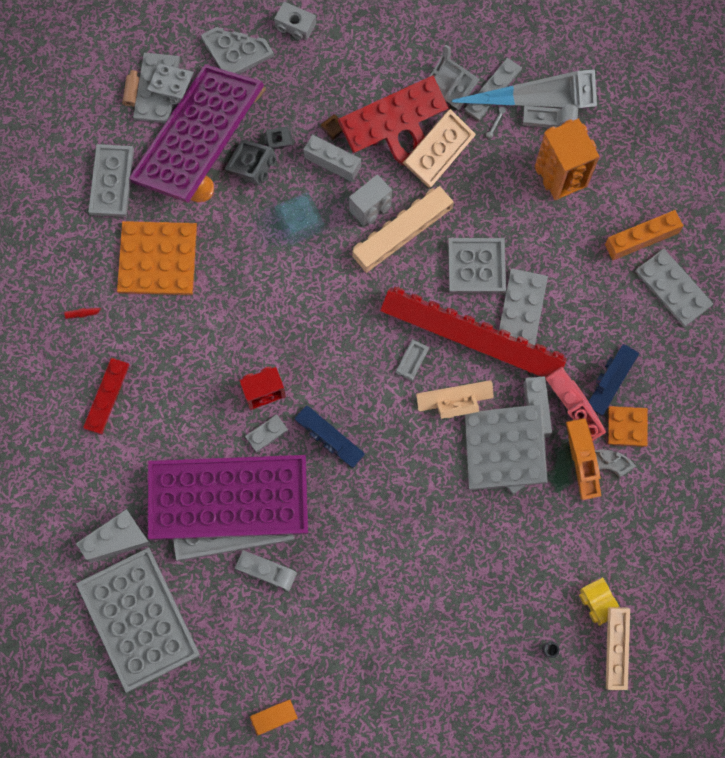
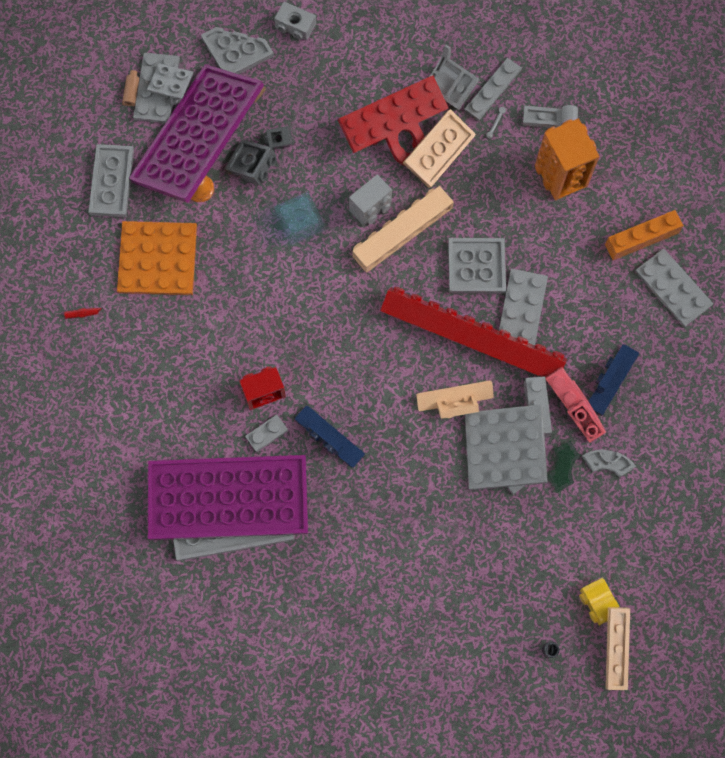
light grey wedge [76,509,151,563] -> none
light grey plate [76,548,201,693] -> none
red plate [83,358,130,435] -> none
light grey plate [235,550,297,592] -> none
orange slope [250,700,298,736] -> none
light grey brick [304,135,361,182] -> none
reddish brown plate [321,114,343,140] -> none
light grey tile [395,339,429,381] -> none
light grey plate [451,69,597,108] -> none
orange slope [566,418,601,500] -> none
orange plate [608,406,648,447] -> none

